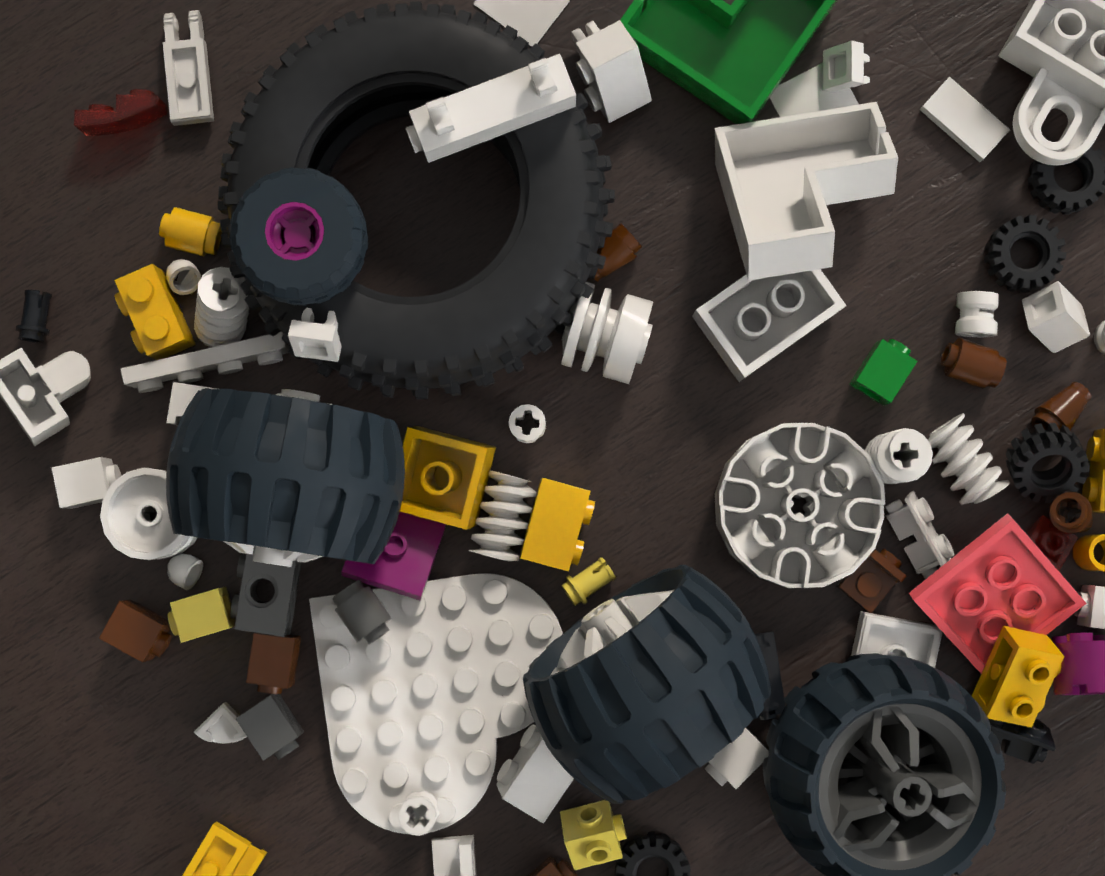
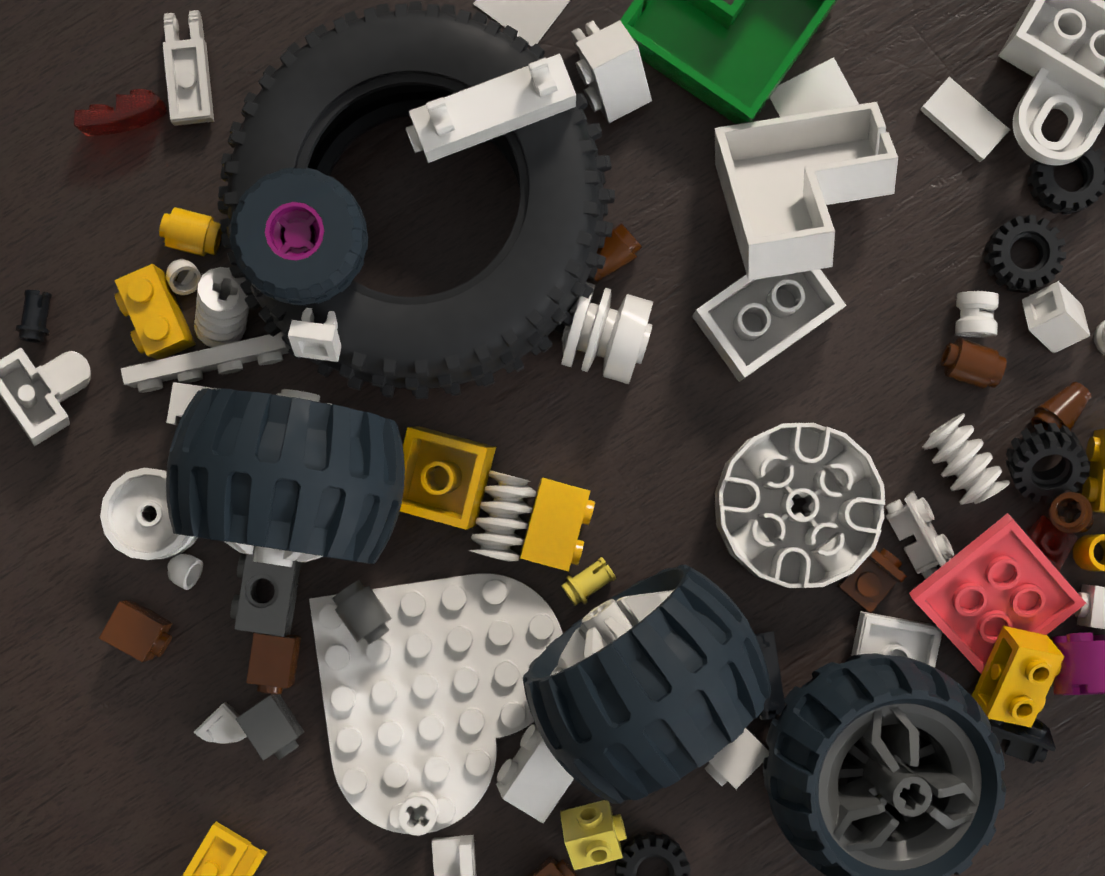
white brick [52,457,121,509] -> none
light yellow brick [168,587,236,643] -> none
magenta plate [341,512,447,601] -> none
white bush [509,404,546,443] -> none
white tile [823,41,870,92] -> none
green brick [849,339,917,406] -> none
white piece [865,428,933,484] -> none

